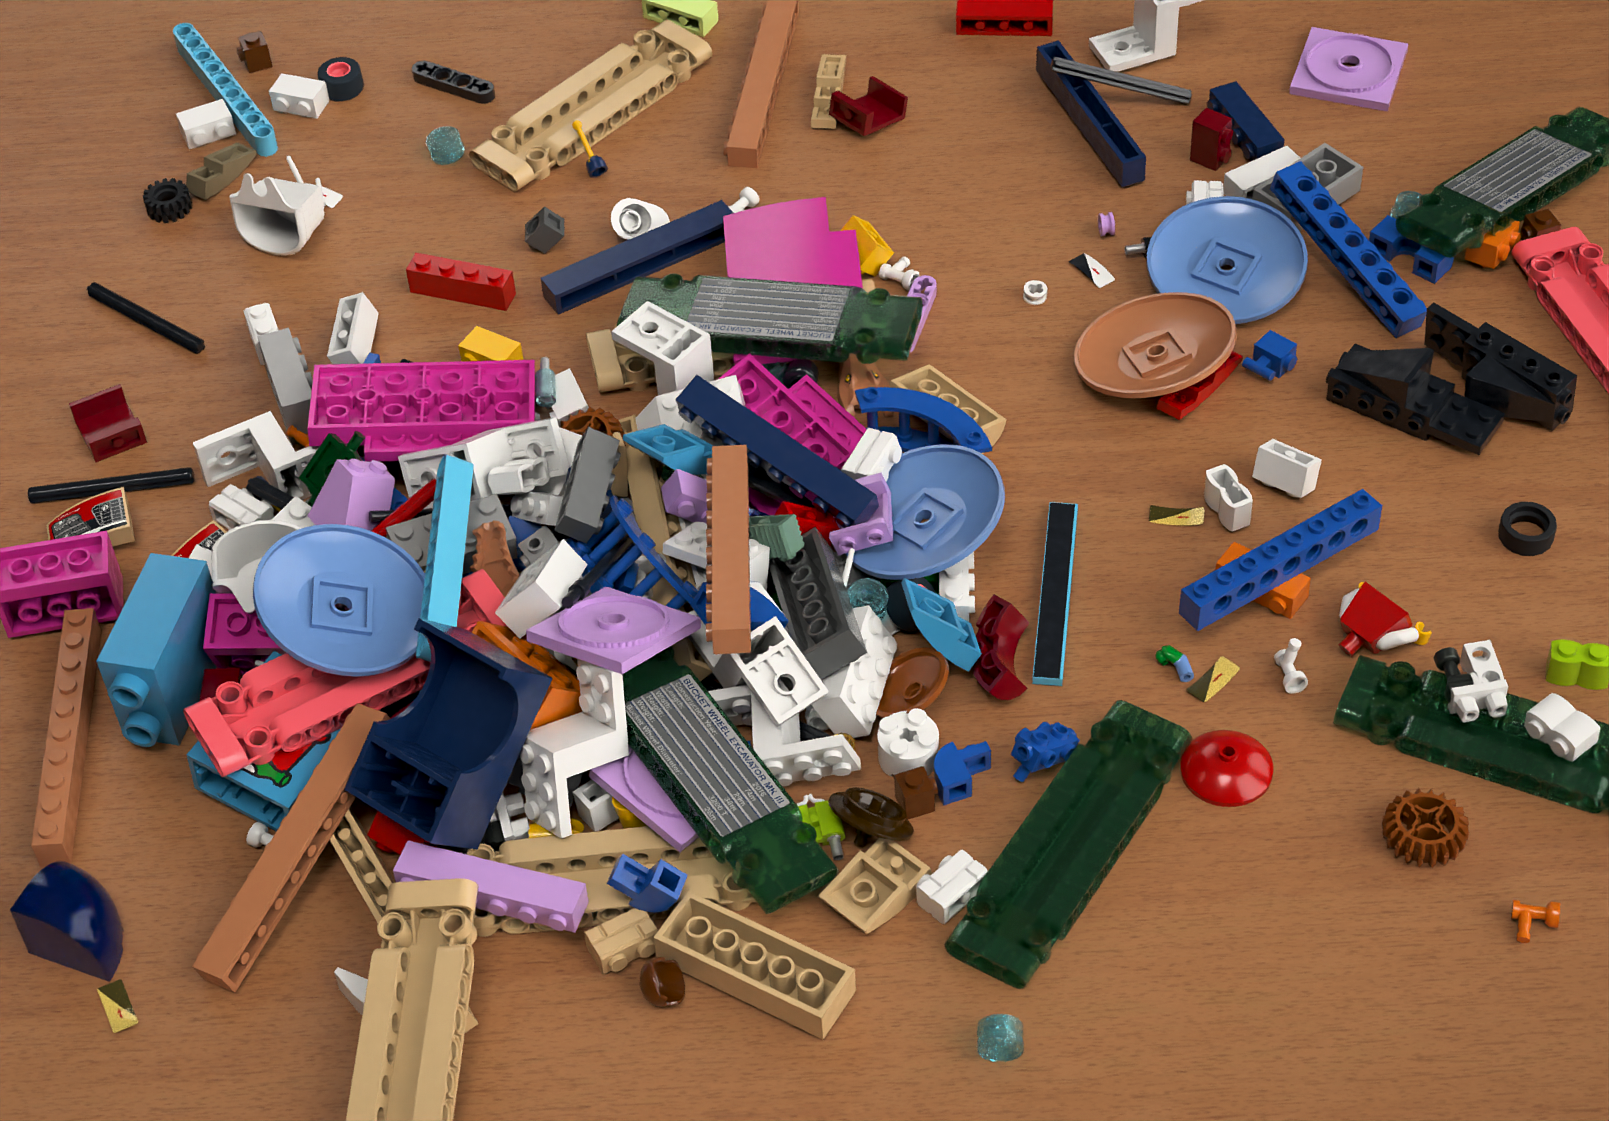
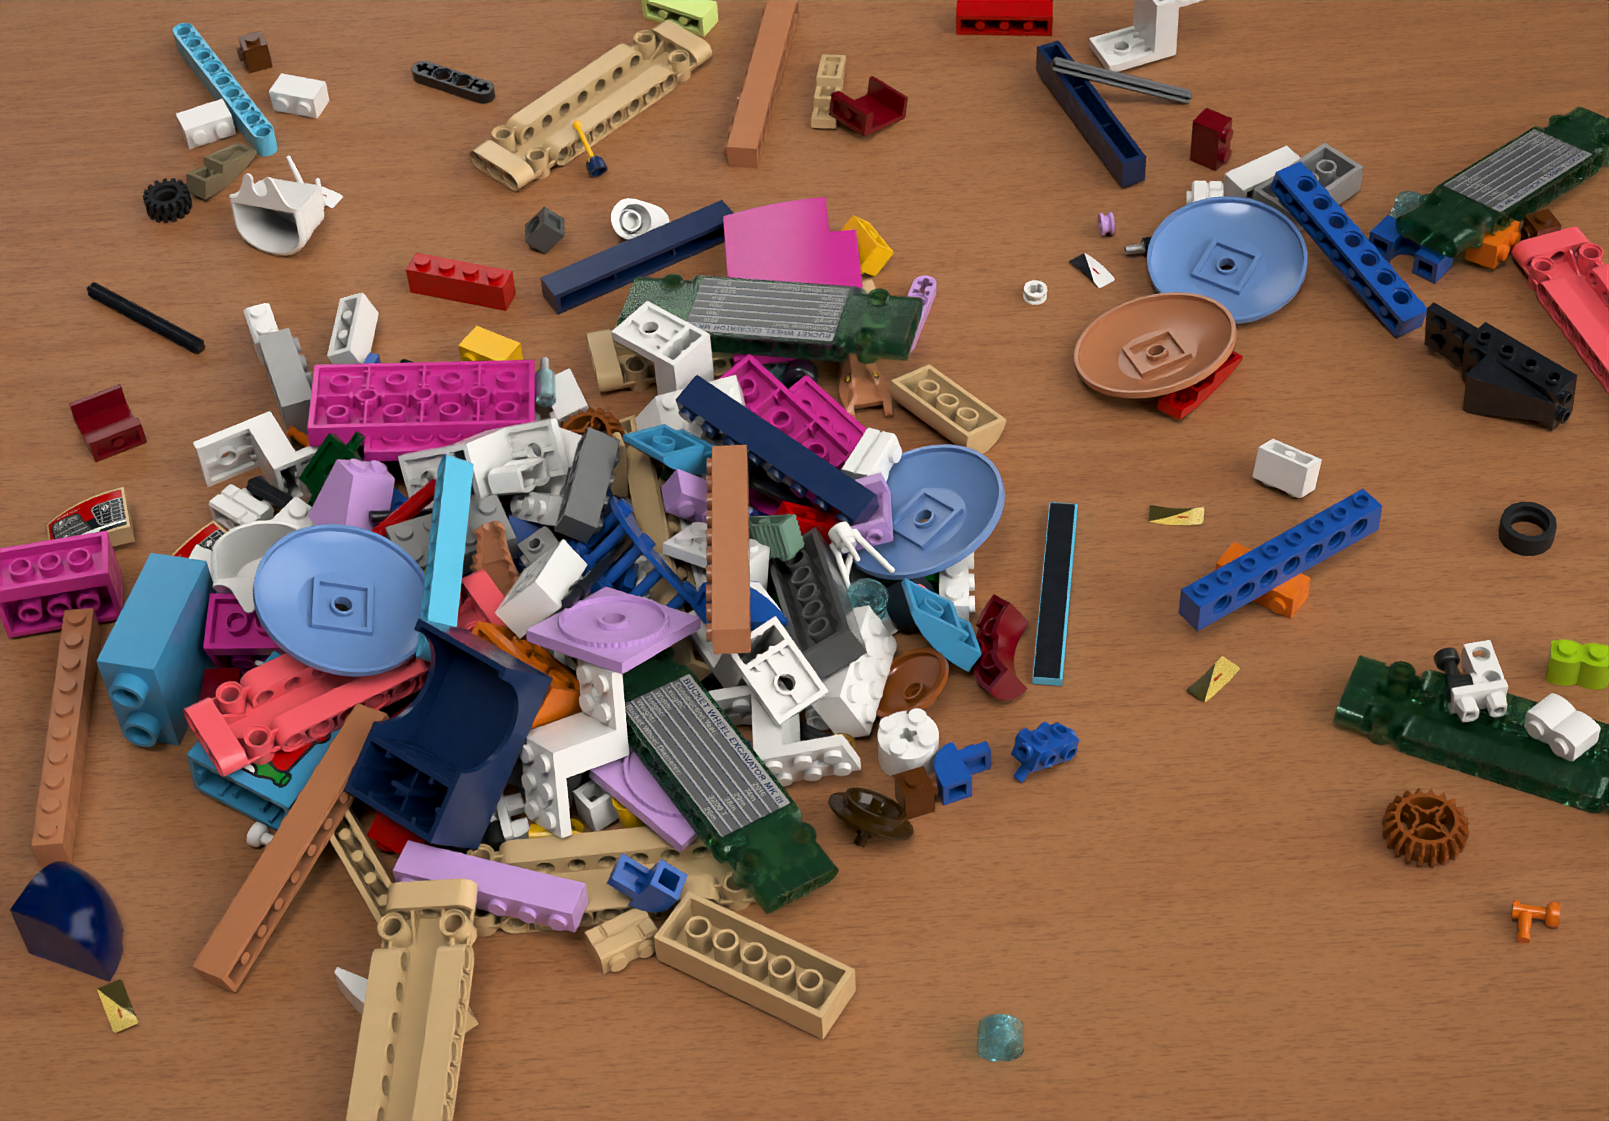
black axle [28,467,194,503] -> none
black wheel [317,57,364,101] -> none
clear light blue wheel [426,126,465,165] -> none
reddish brown hair [639,957,685,1007] -> none
white piece [728,187,759,213] -> none
lime piece [784,794,845,867] -> none
tan slope [819,838,932,934] -> none
blue fence [855,387,992,453] -> none
white piece [879,256,920,290] -> none
white brick [916,850,988,924] -> none
clear green panel [944,700,1192,989] -> none
arm [1155,645,1194,682] -> none
red dish [1180,730,1273,807] -> none
white brick [1204,464,1253,532] -> none
dark blue brick [1207,81,1285,161] -> none
blue brick [1242,330,1297,381] -> none
white piece [1274,638,1308,694] -> none
lavender piece [1289,27,1408,112] -> none
black wedge [1326,344,1505,455] -> none
red torso [1338,581,1432,657] -> none
none -> white plant [828,522,895,592]

